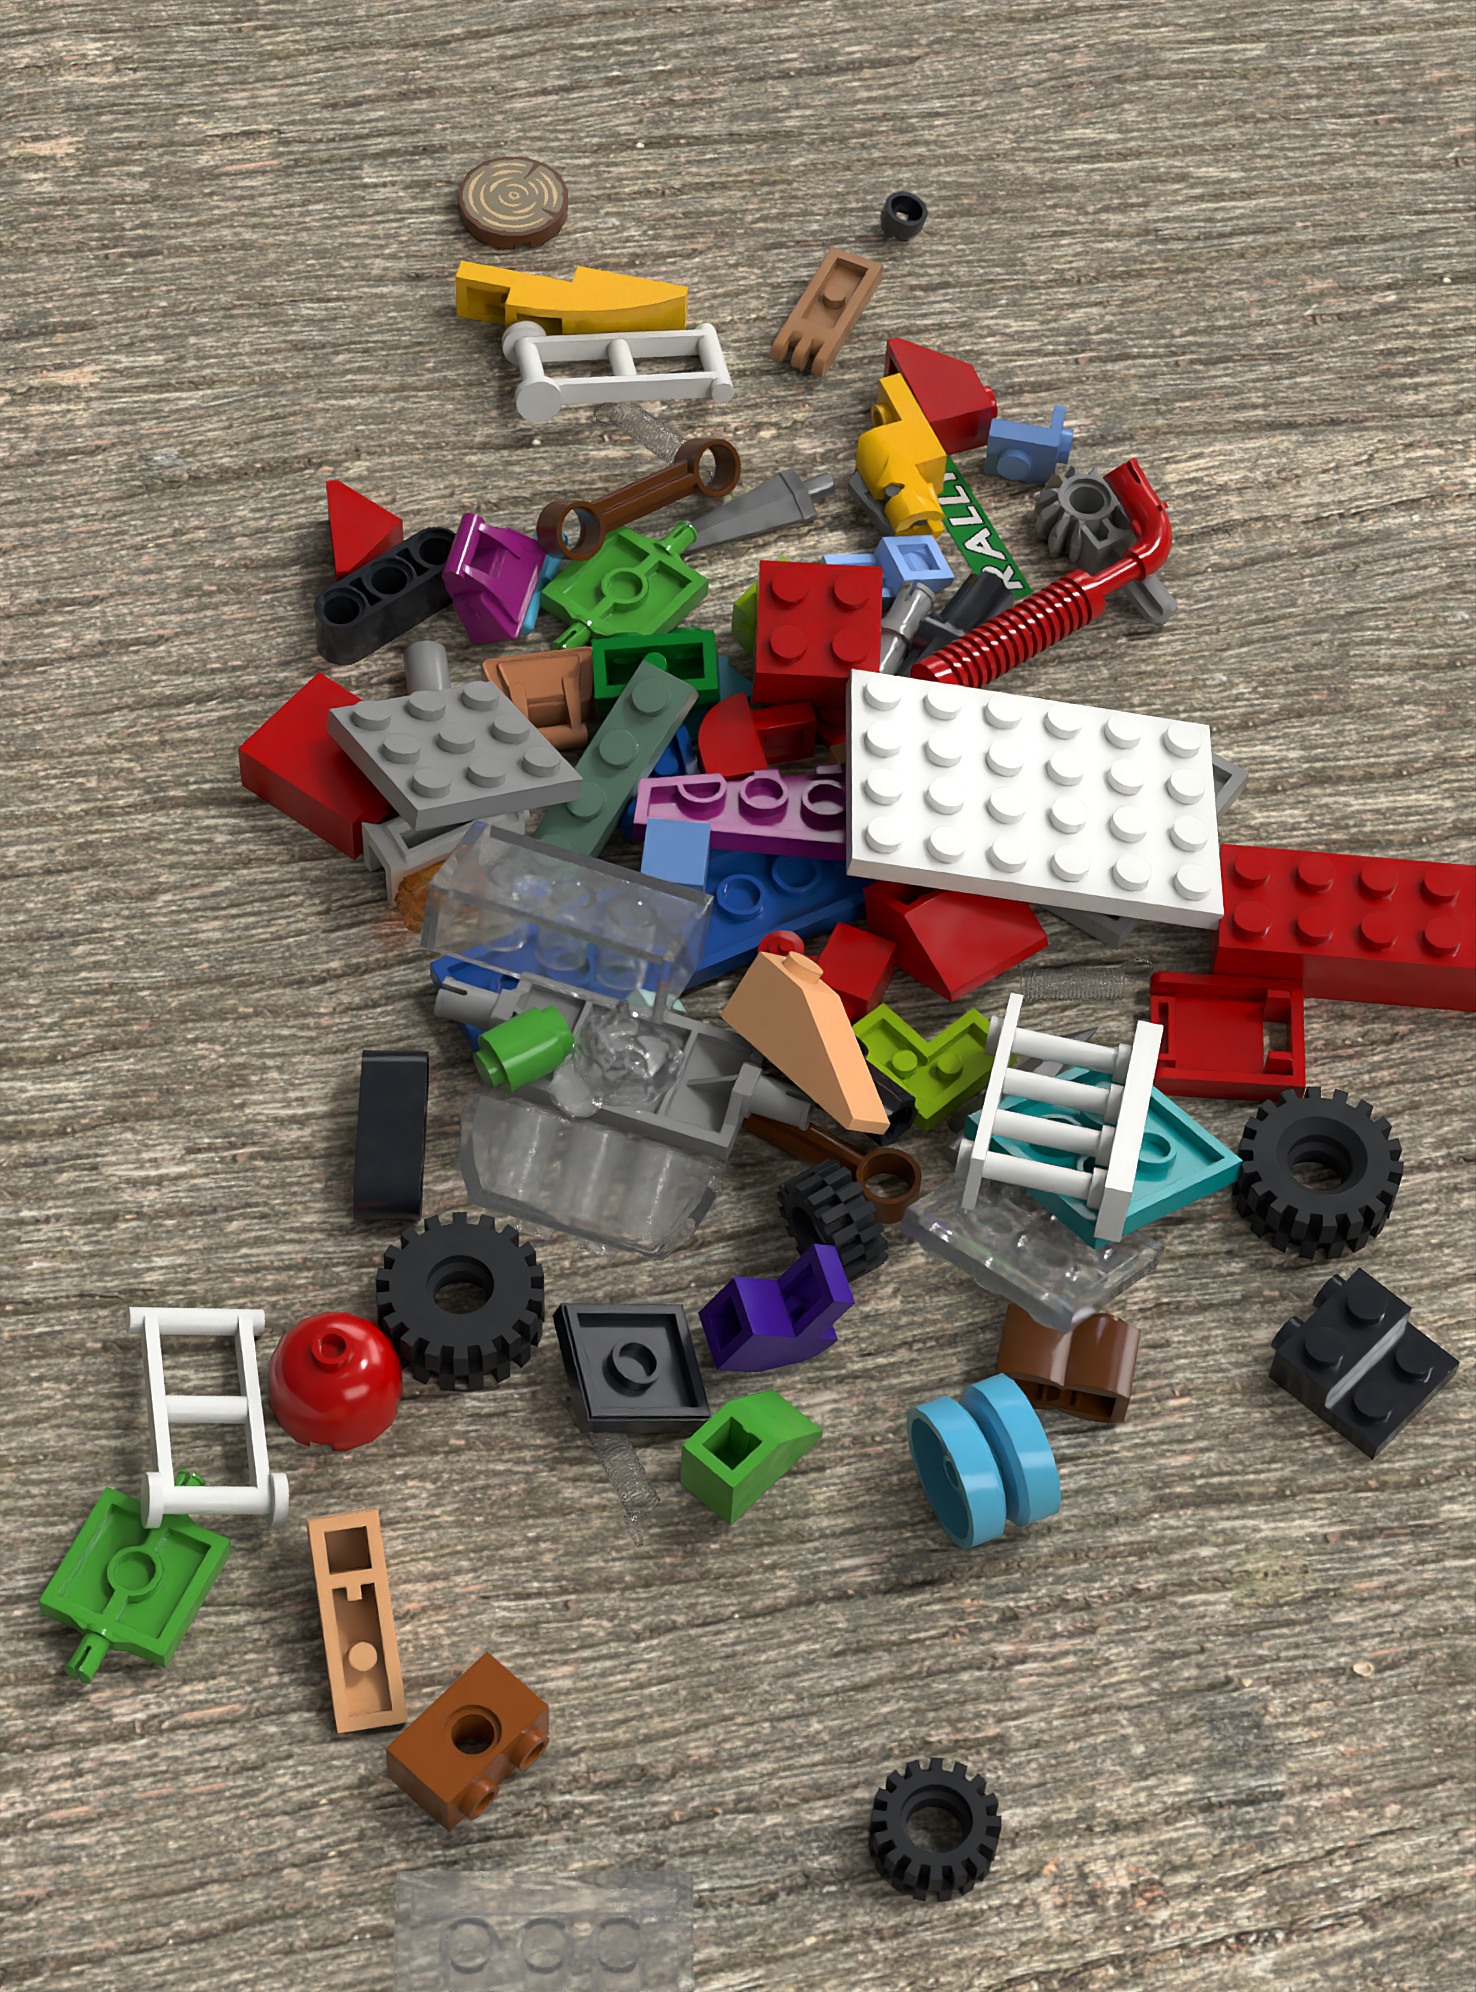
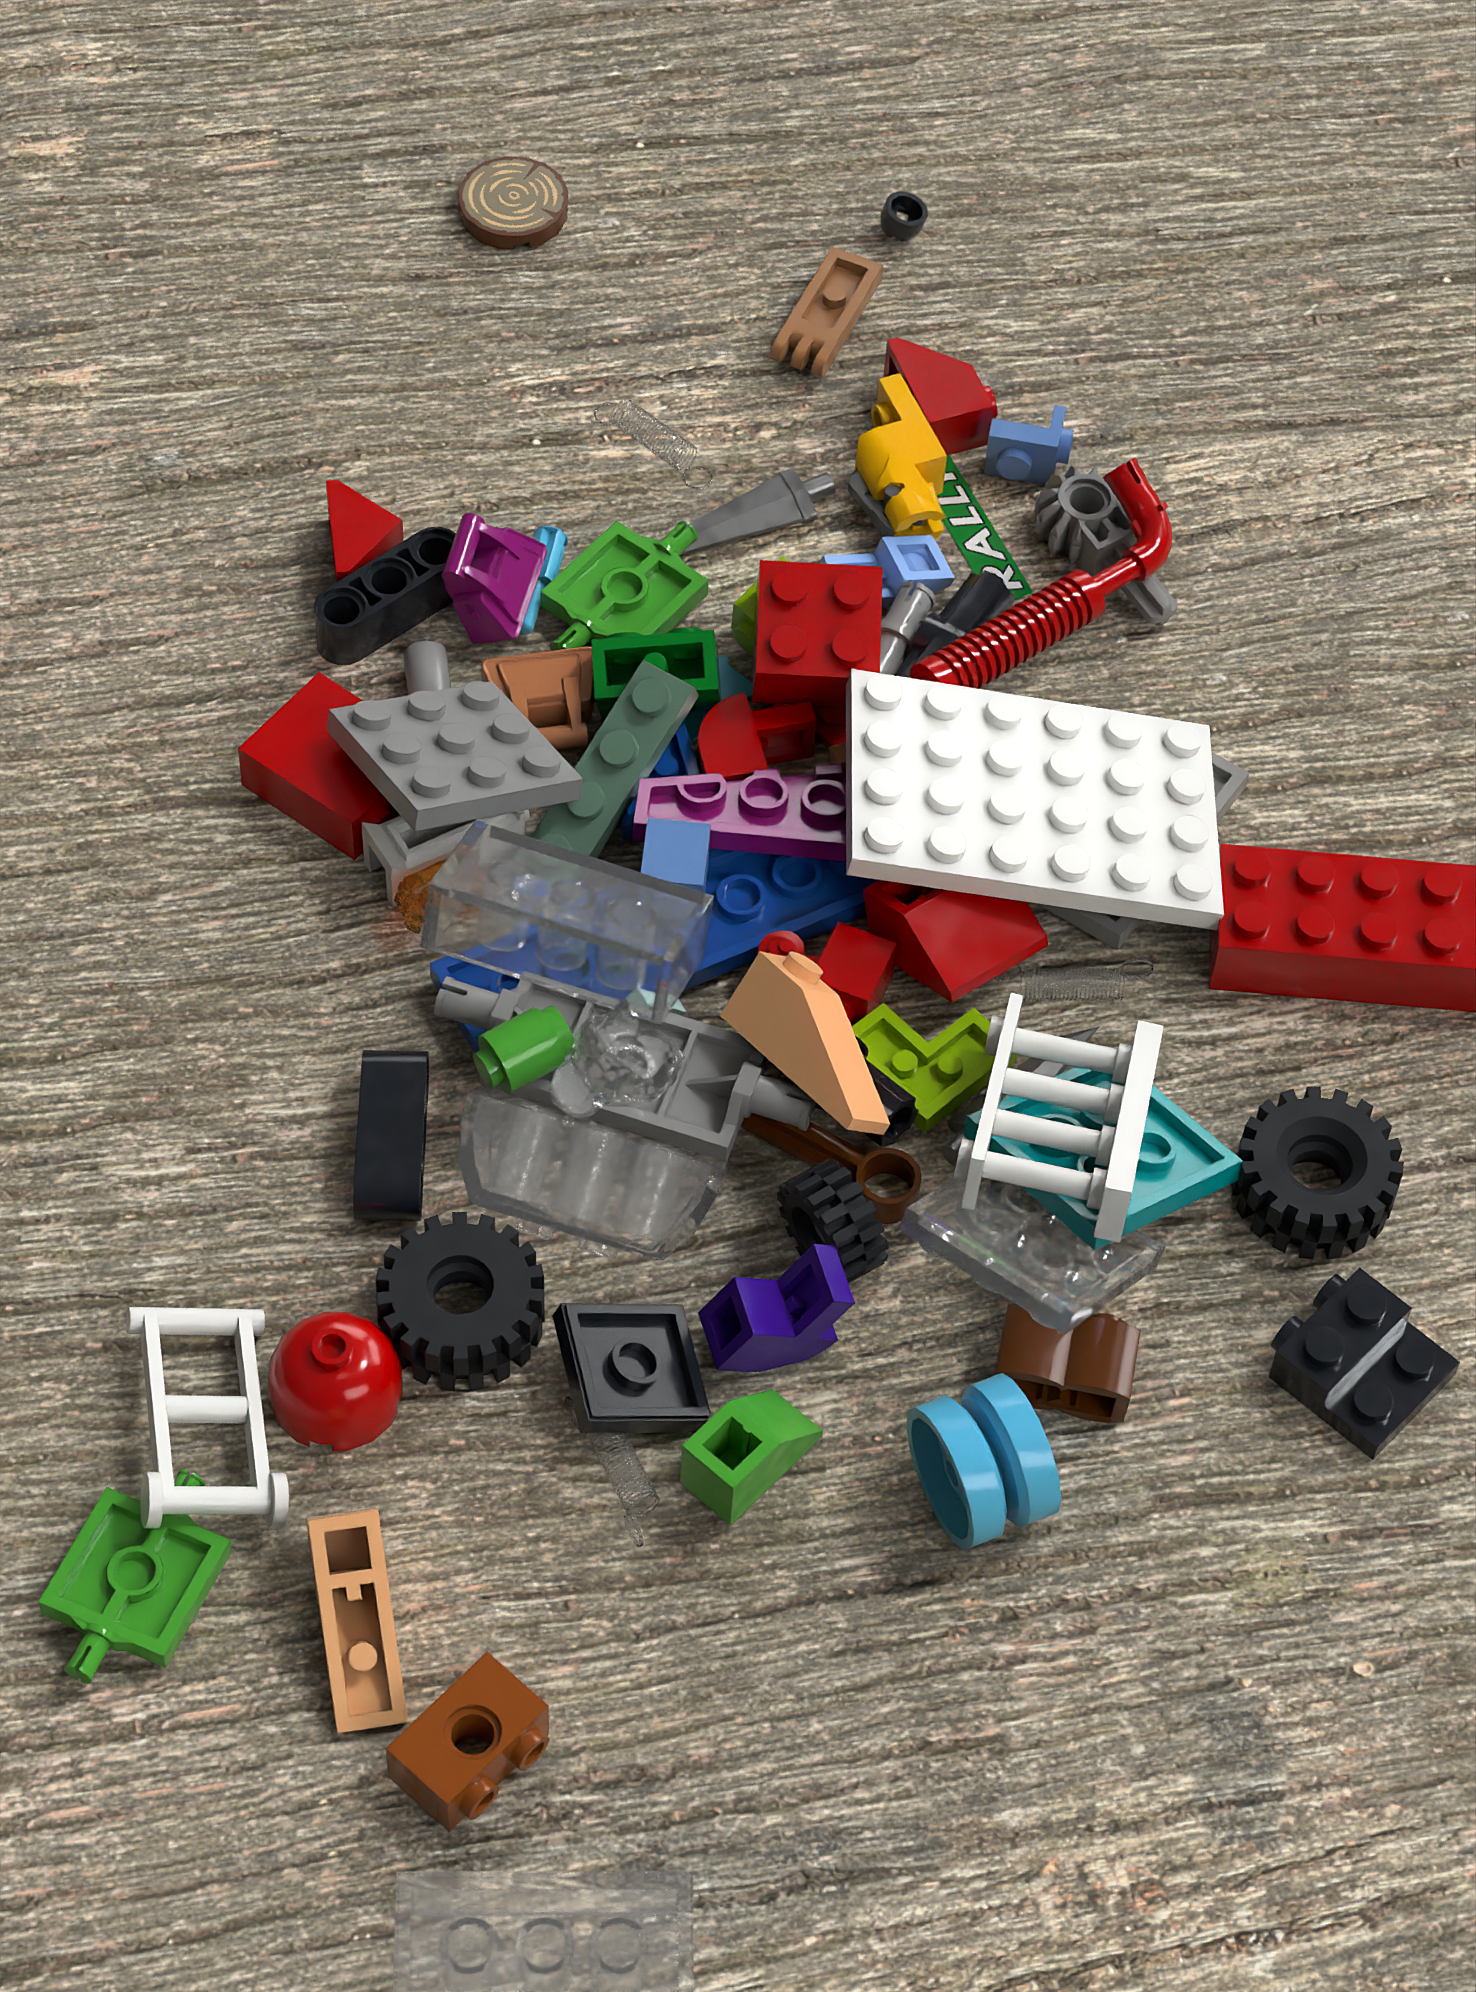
yellow slope [455,260,688,336] -> none
white piece [502,321,735,422] -> none
reddish brown piece [536,438,741,561] -> none
black tyre [868,1757,1001,1902] -> none
red container [1149,971,1306,1103] -> none

